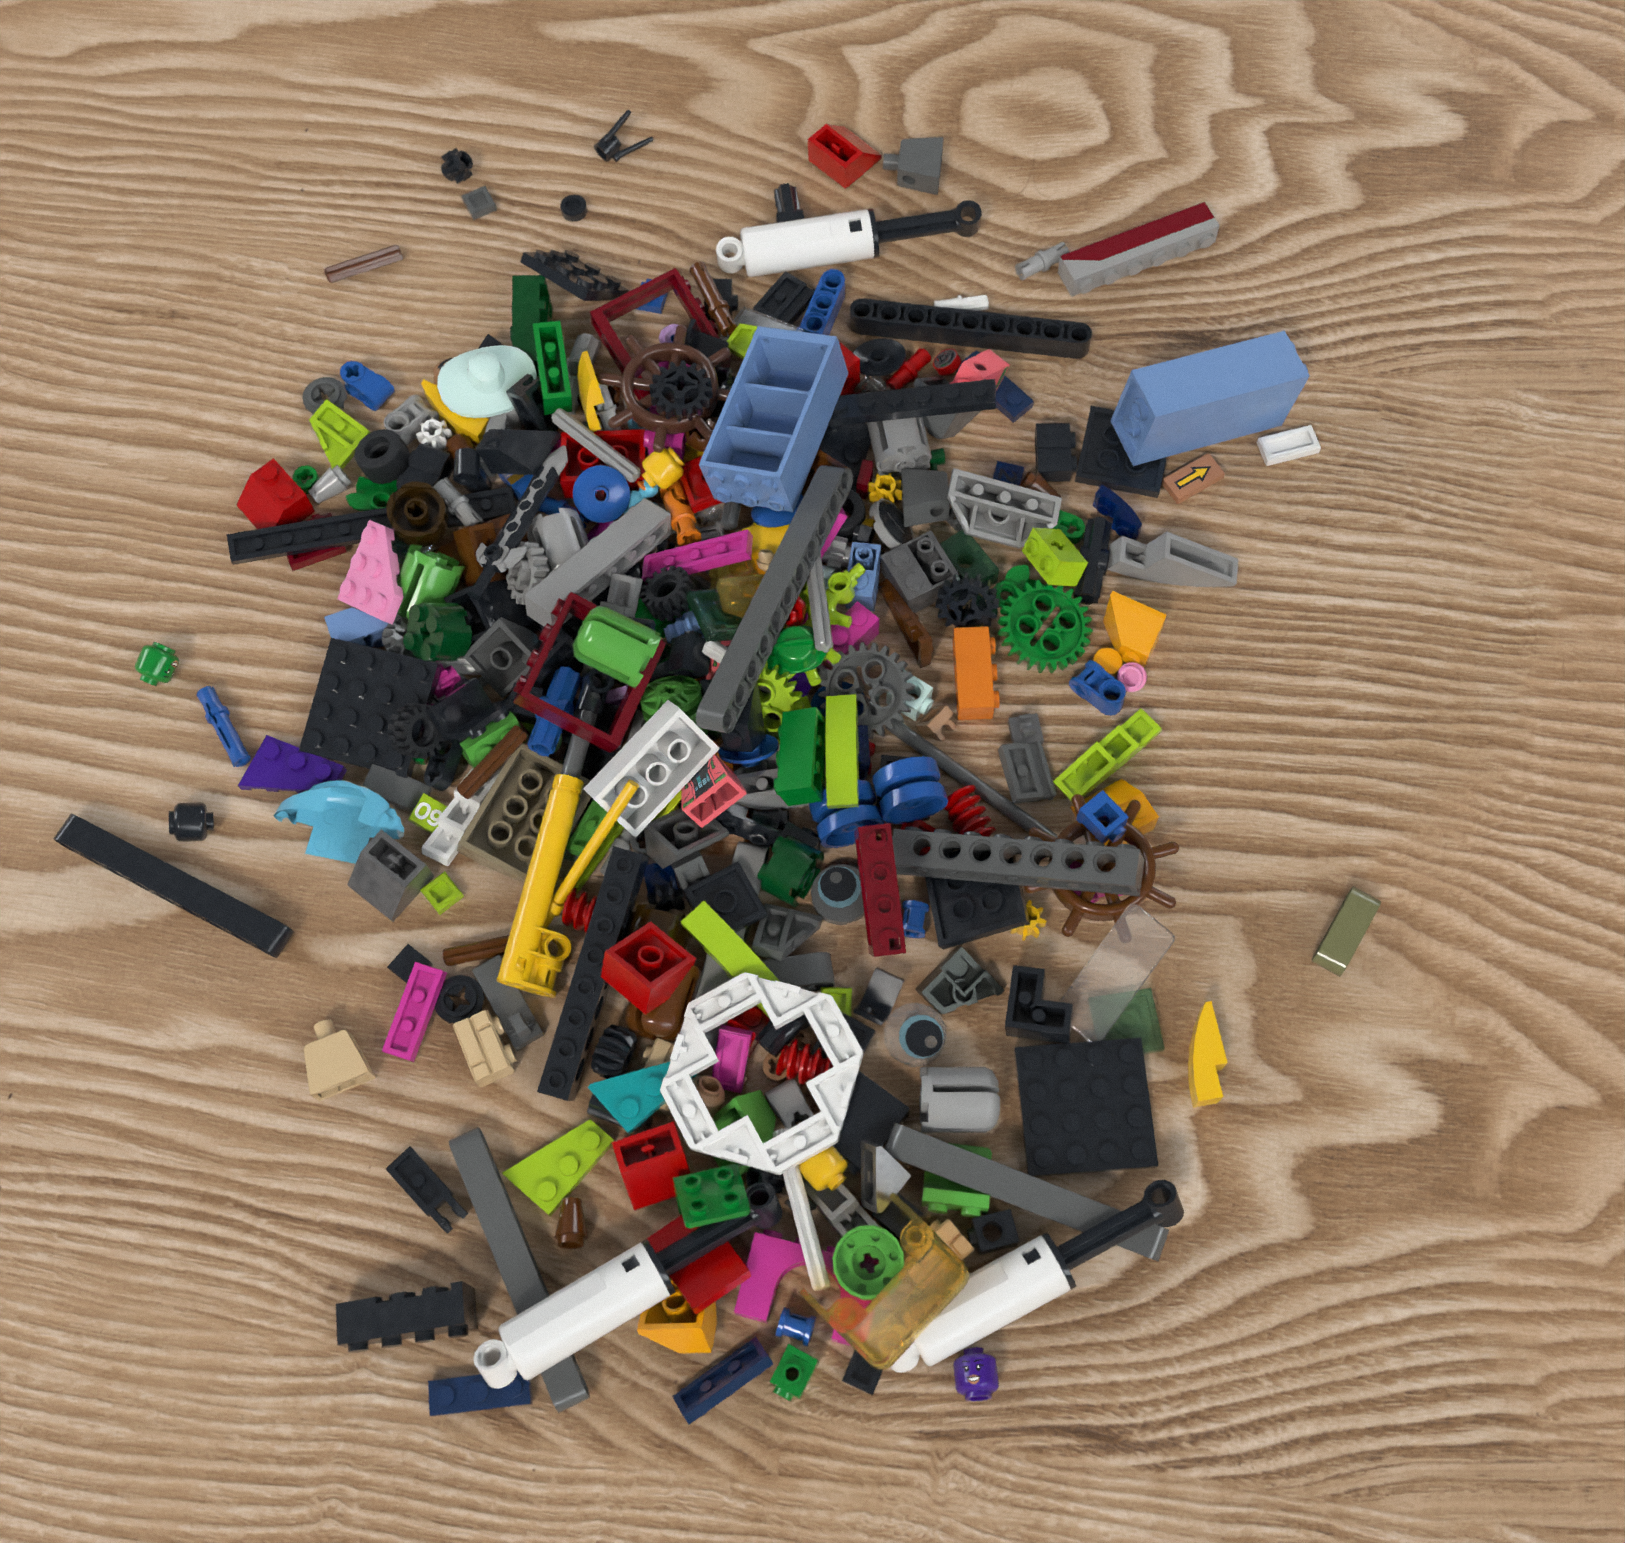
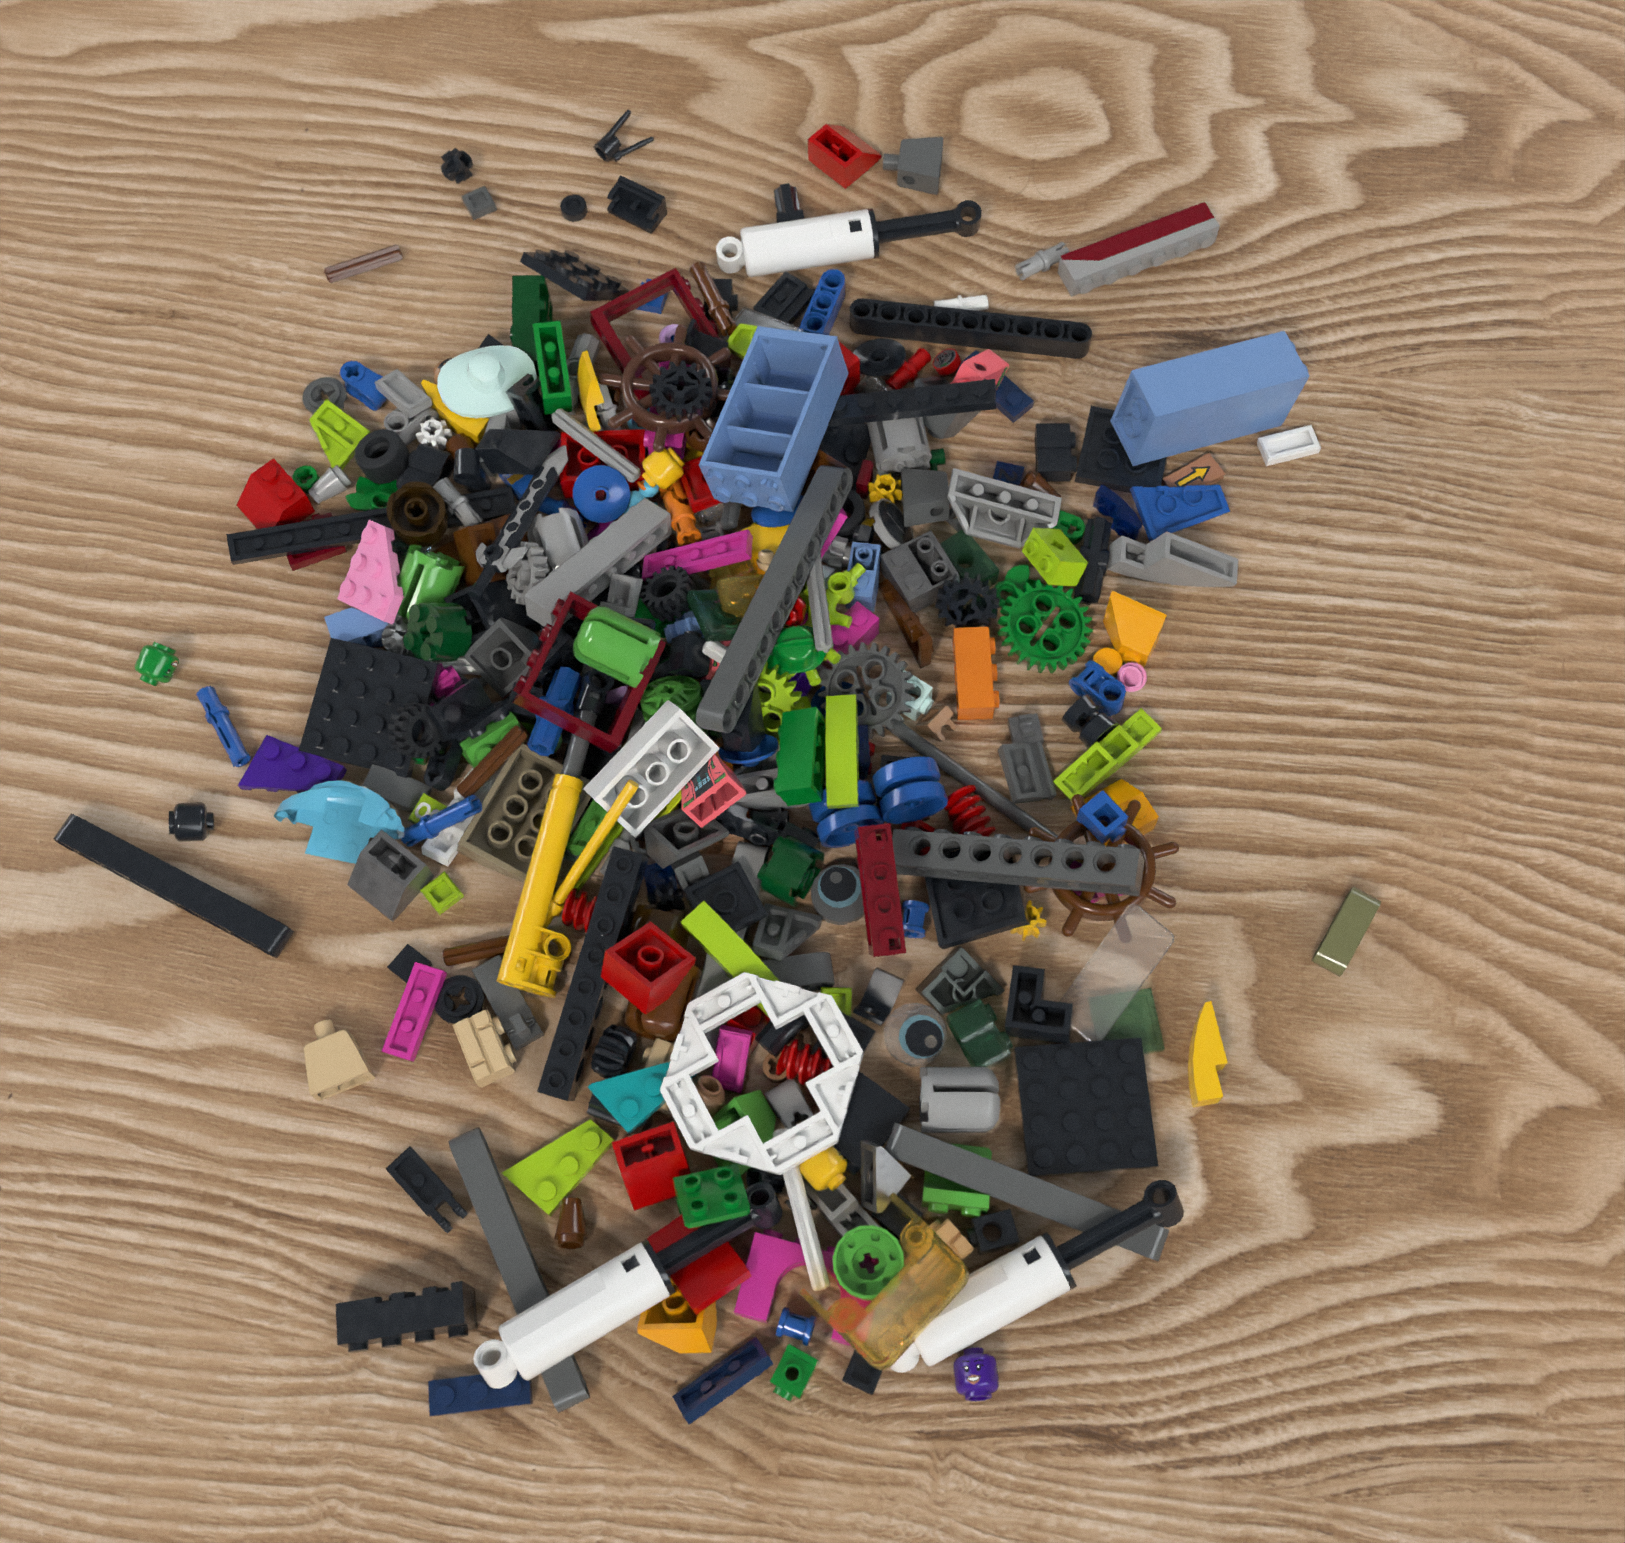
none -> light grey tile [375,369,432,418]
none -> blue pin [401,795,482,847]
none -> black hinge [607,175,667,234]
none -> clear green brick [946,999,1013,1069]
none -> black wheel [1062,694,1119,748]
none -> blue wing [1130,485,1230,542]

